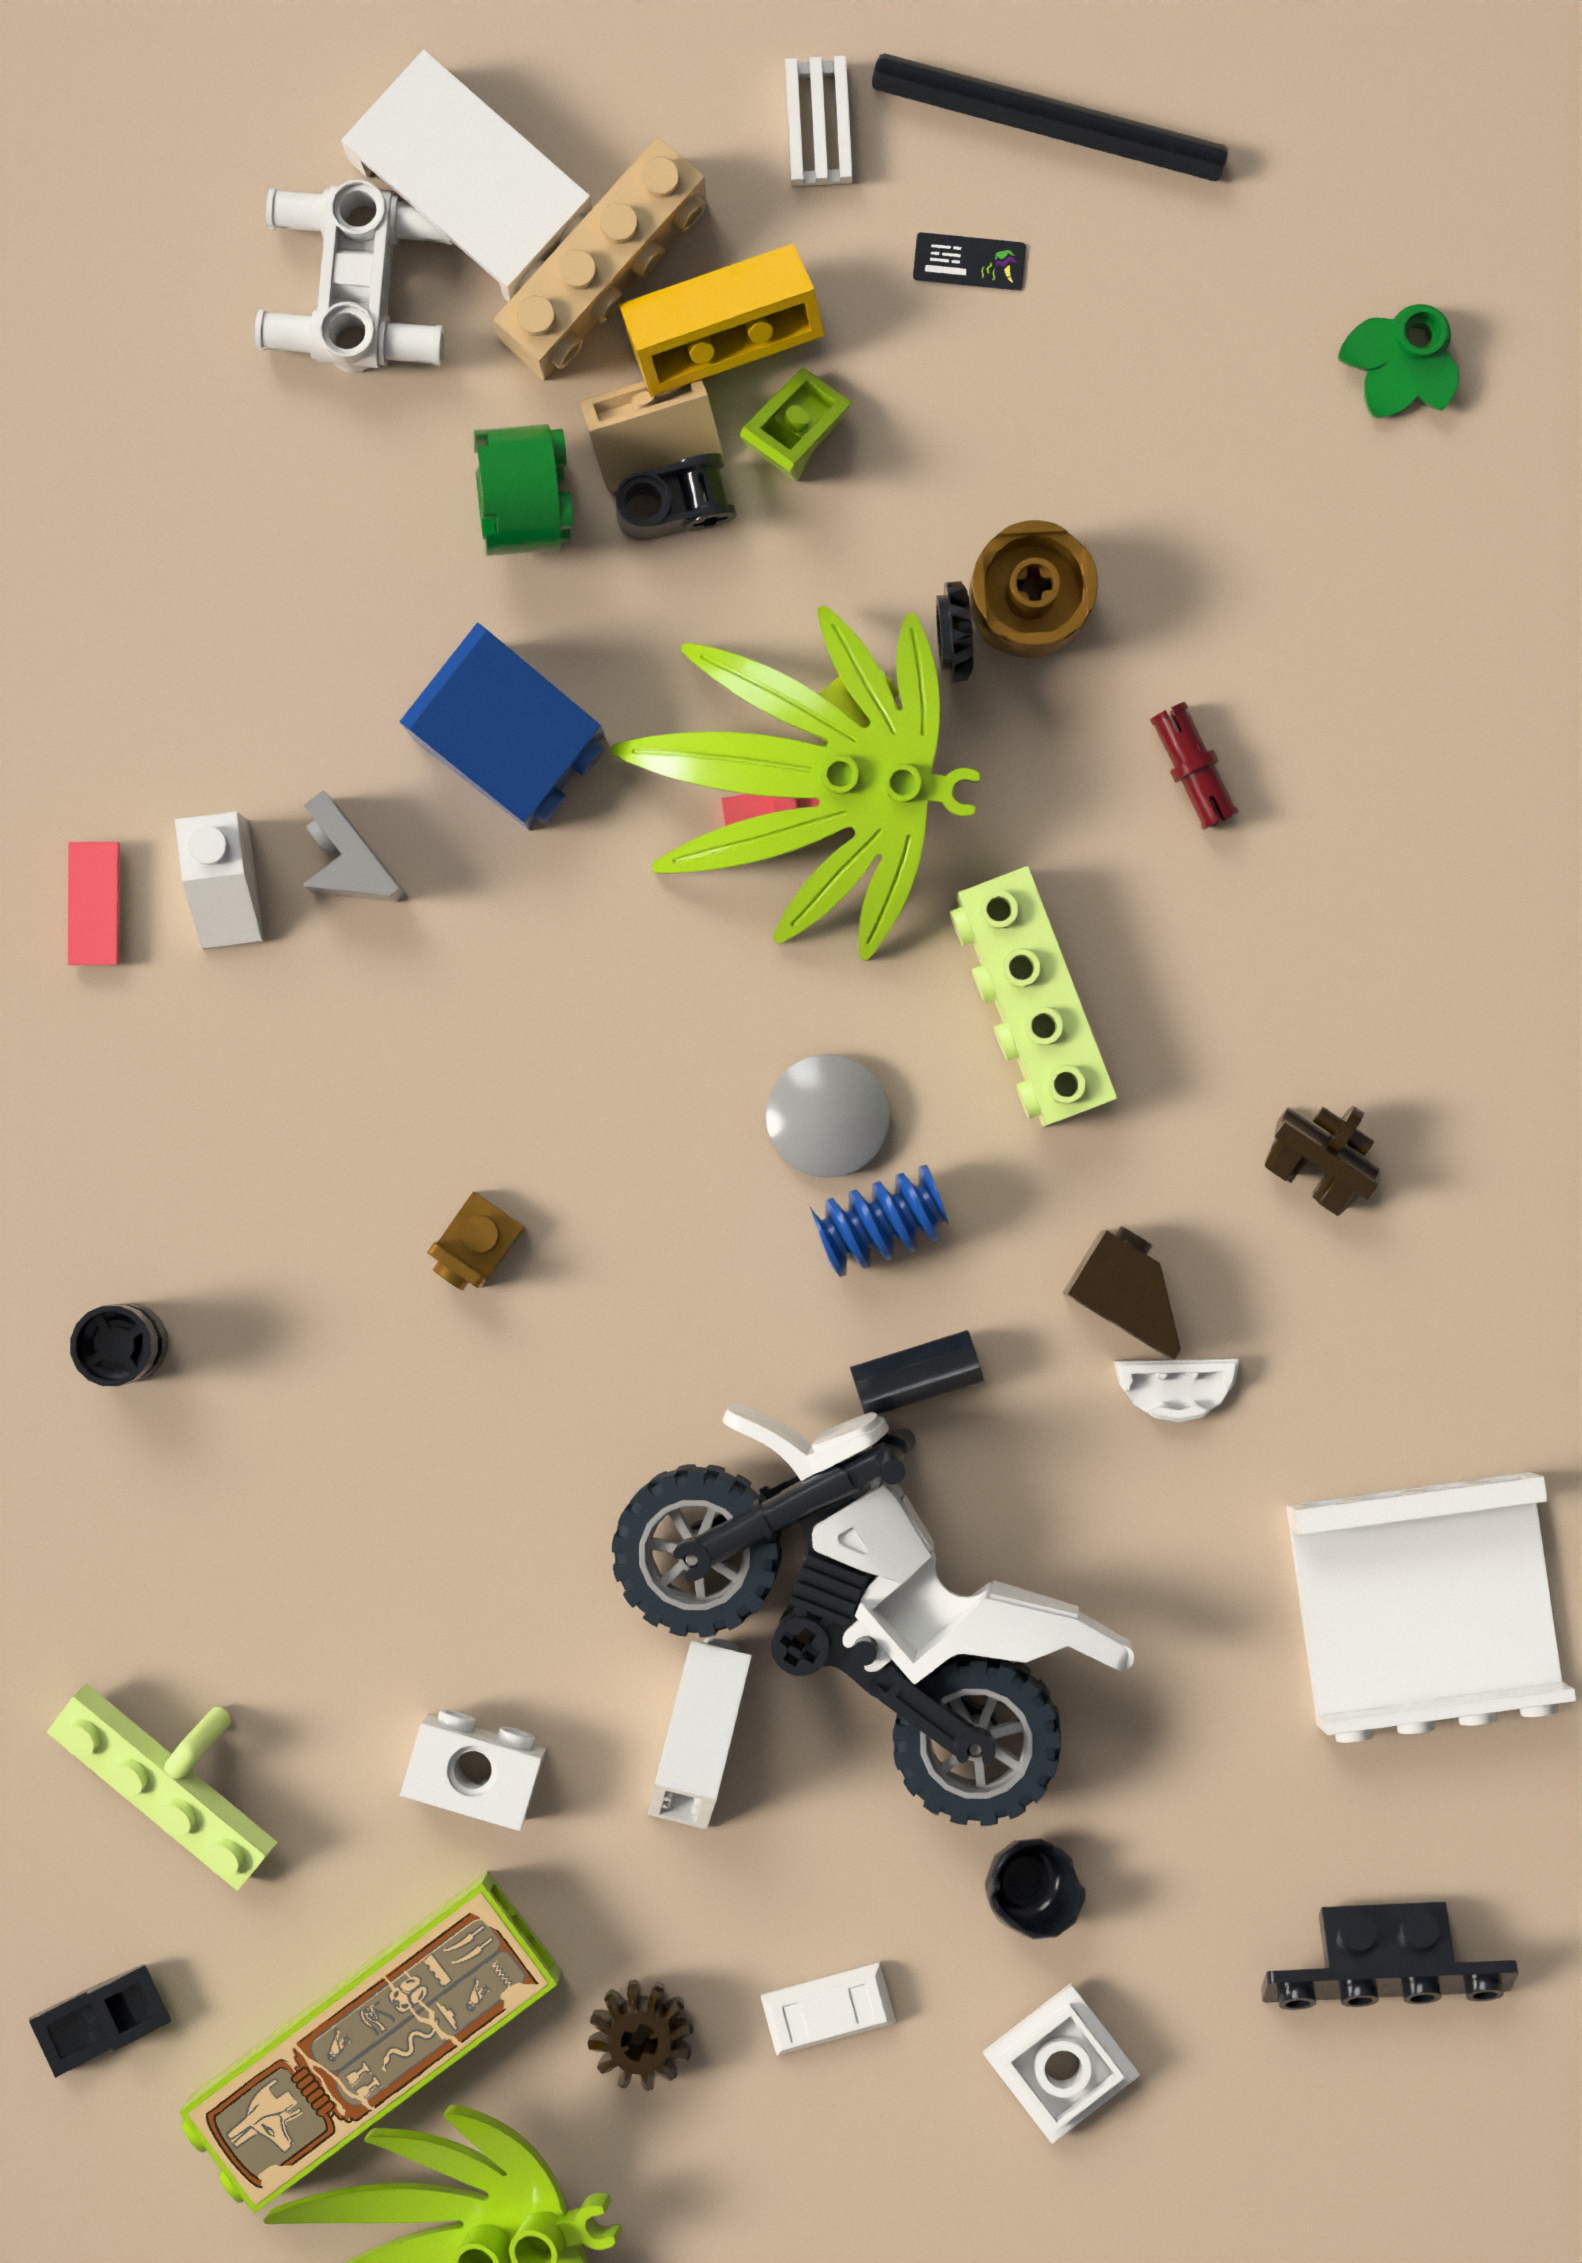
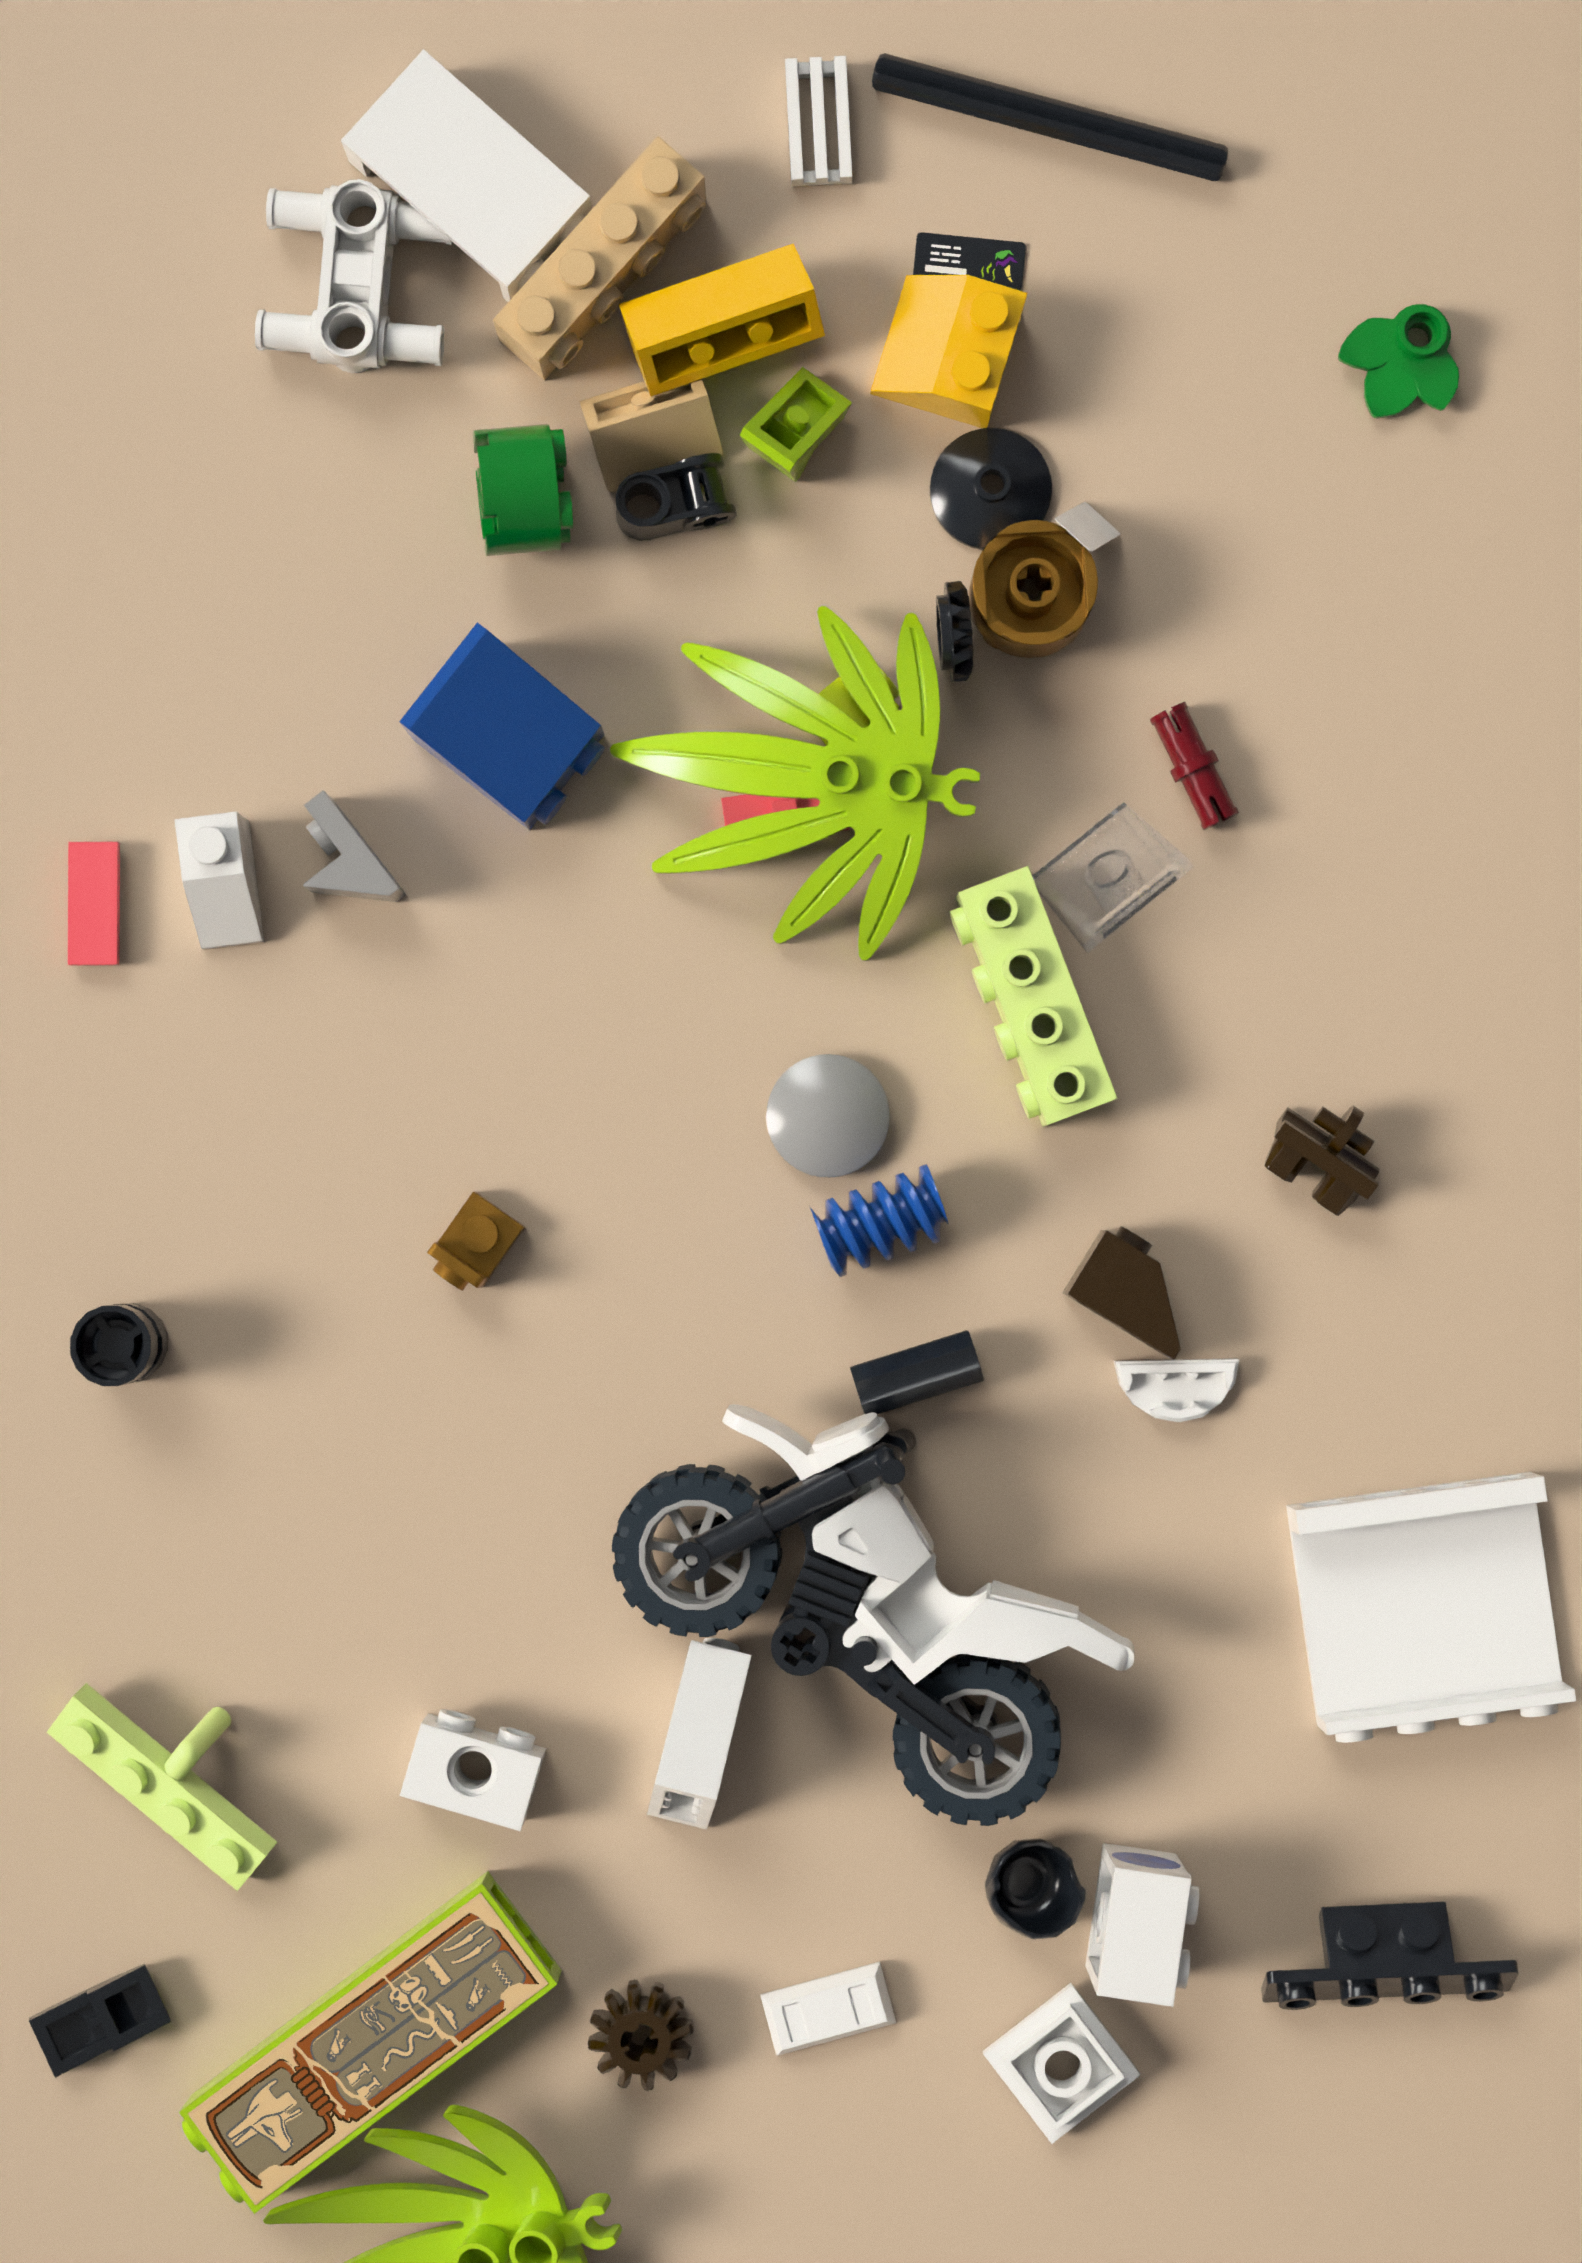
none -> yellow slope [870,275,1028,428]
none -> black dish [930,428,1052,550]
none -> clear slope [1032,802,1193,953]
none -> white sticker [1055,502,1120,552]
none -> white brick [1085,1843,1199,2007]

